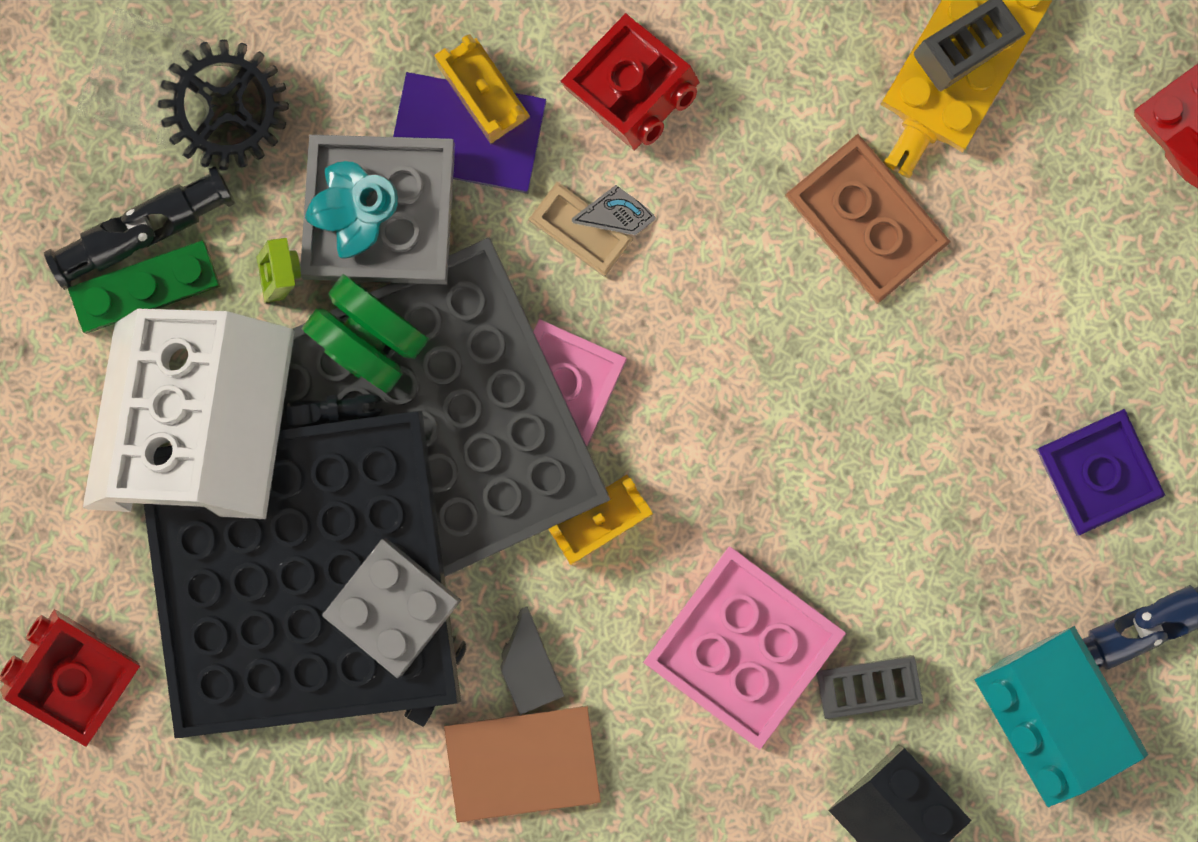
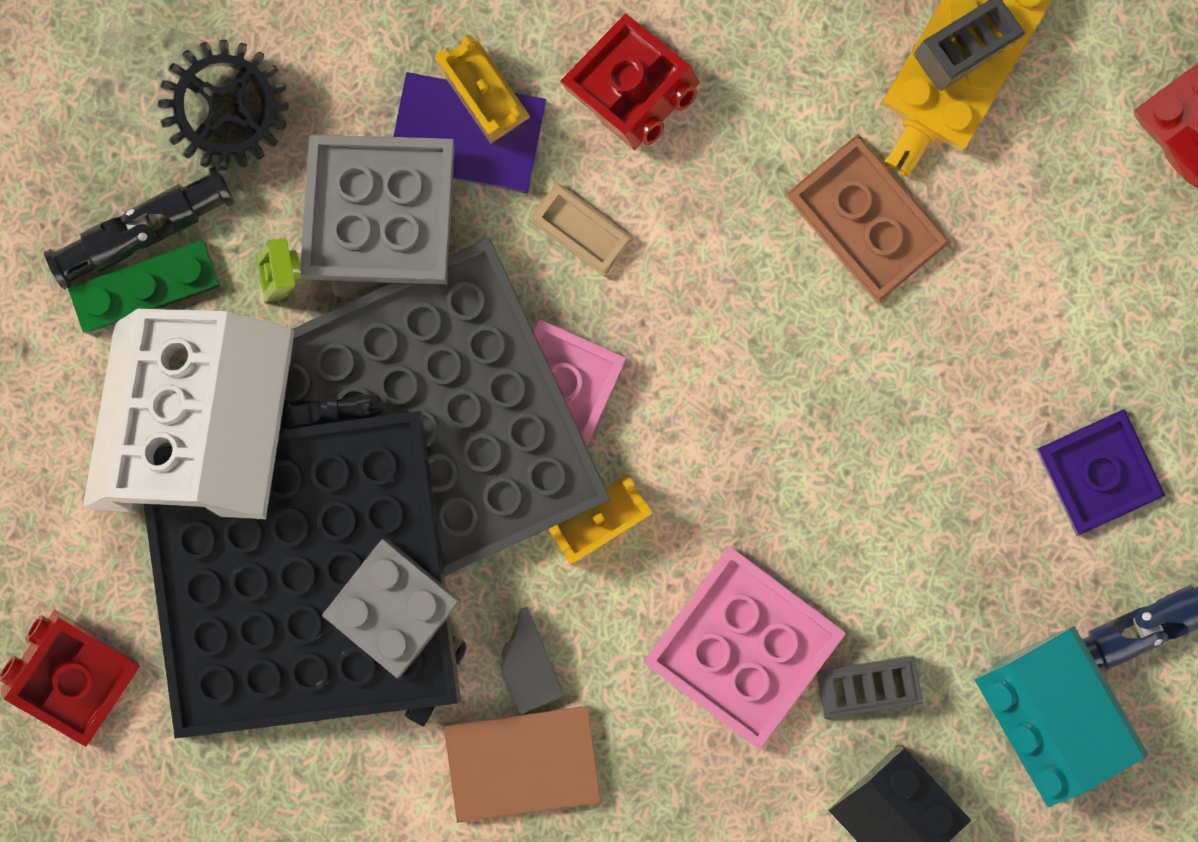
green wheel [301,274,429,393] -> none
teal plate [305,161,398,259] -> none
light grey sticker [572,185,656,235] -> none

